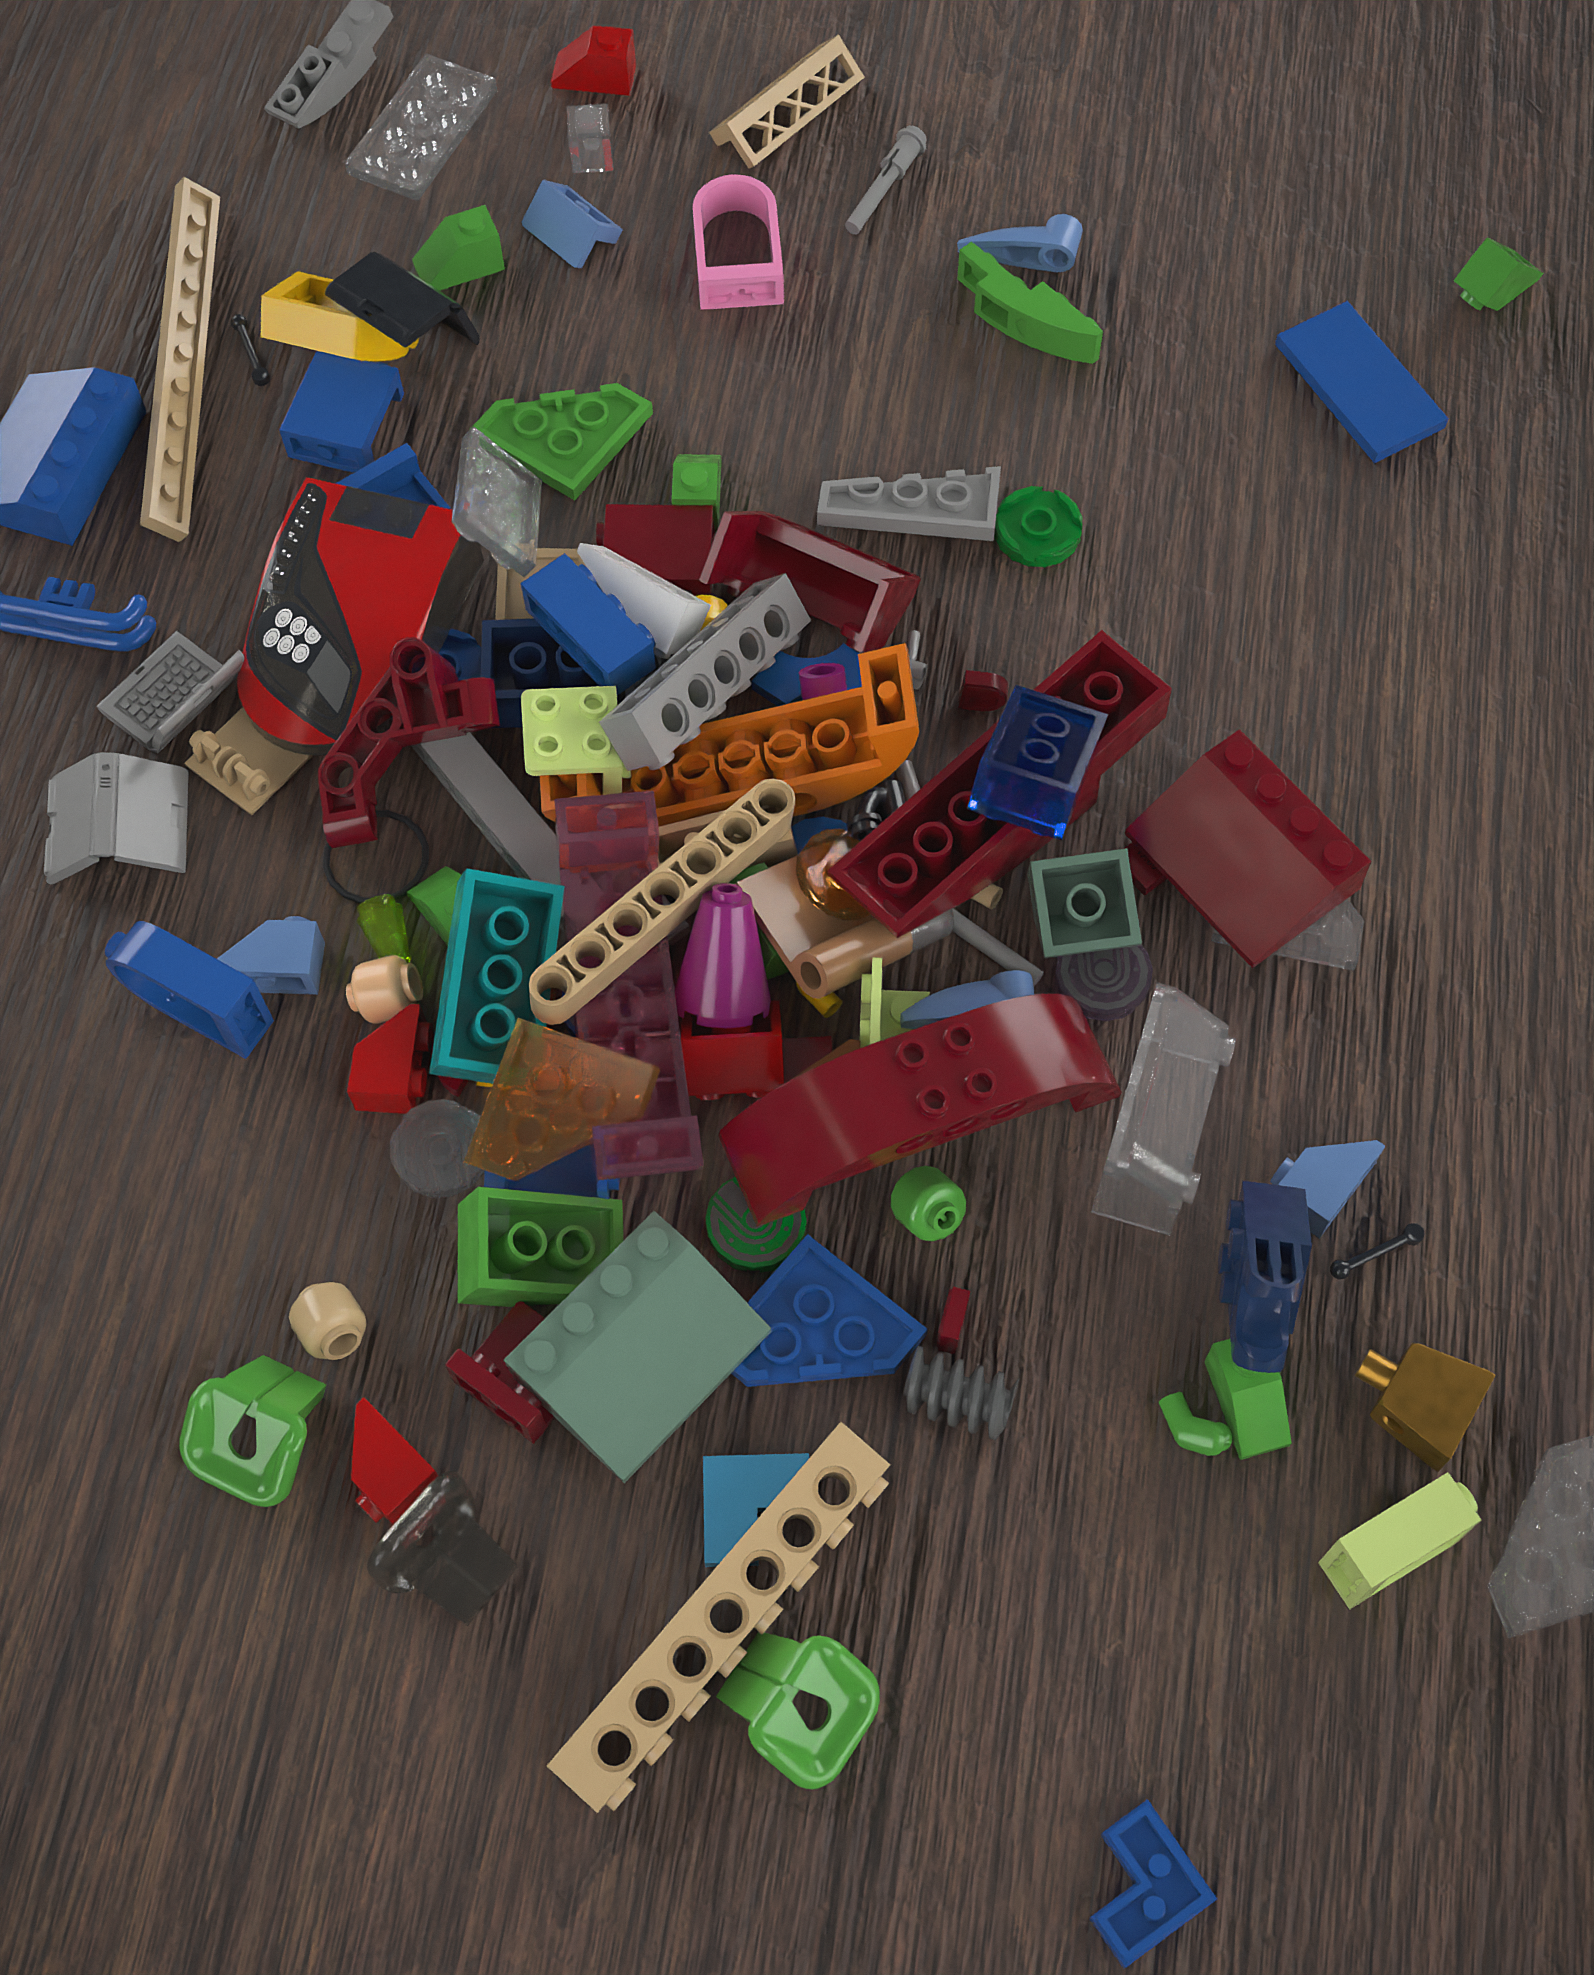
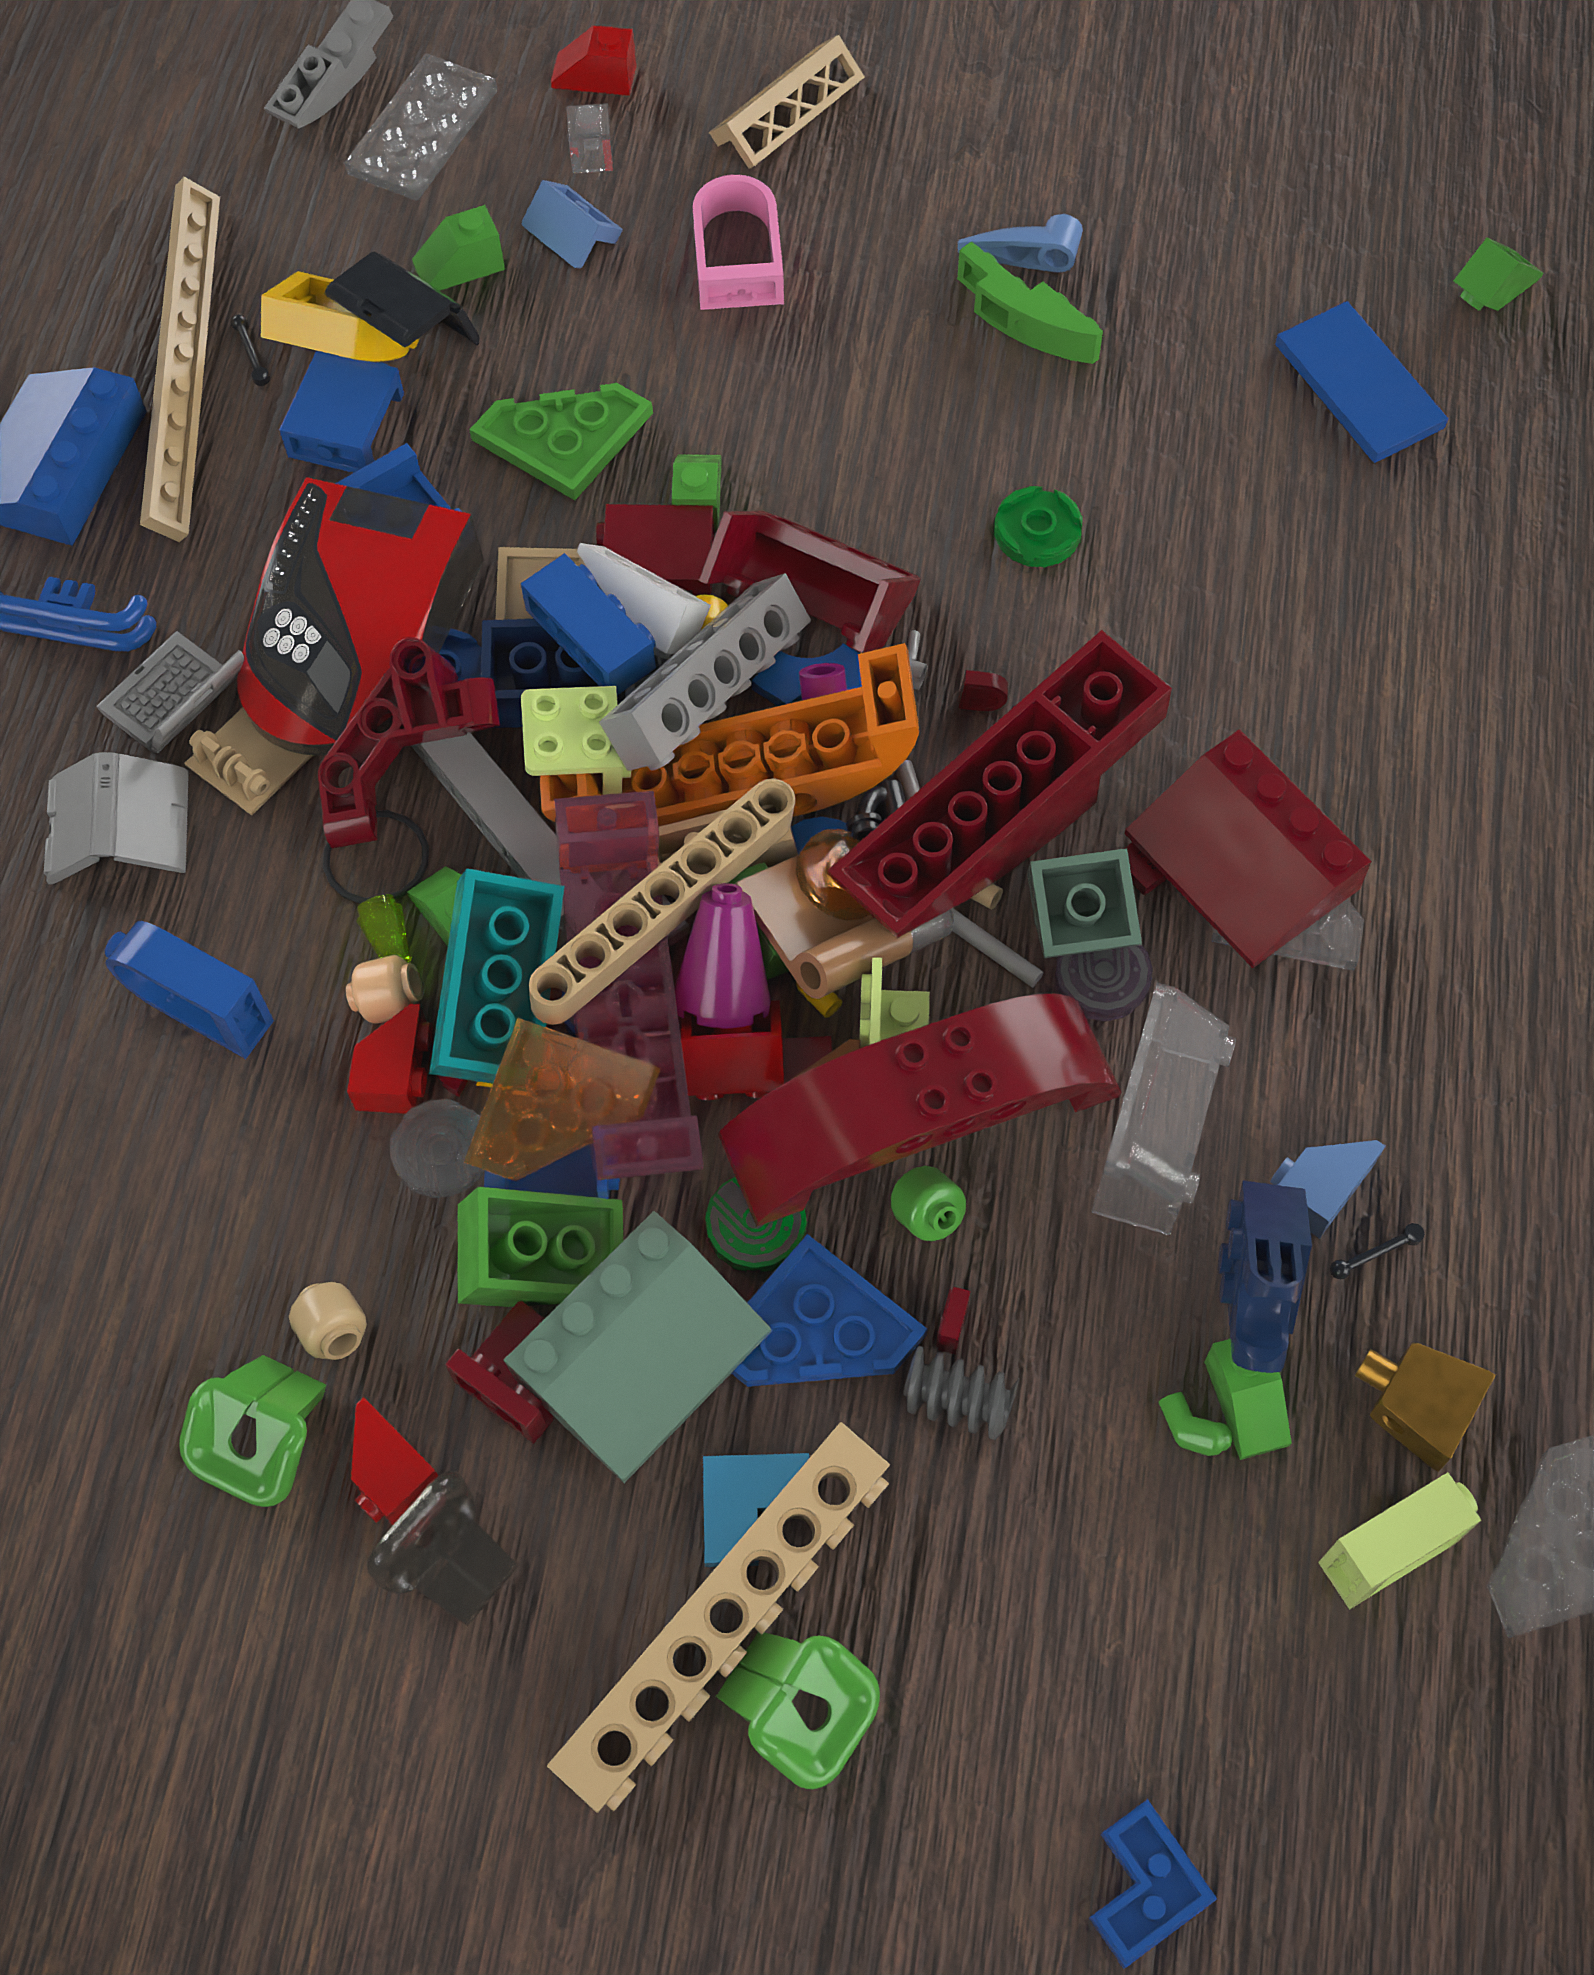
medium blue slope [217,916,325,995] -> none
clear plate [451,426,542,577] -> none
light grey wing [817,466,1001,541] -> none
light grey pin [845,126,927,235] -> none
medium blue piece [900,970,1035,1029] -> none
clear blue slope [967,685,1108,840] -> none

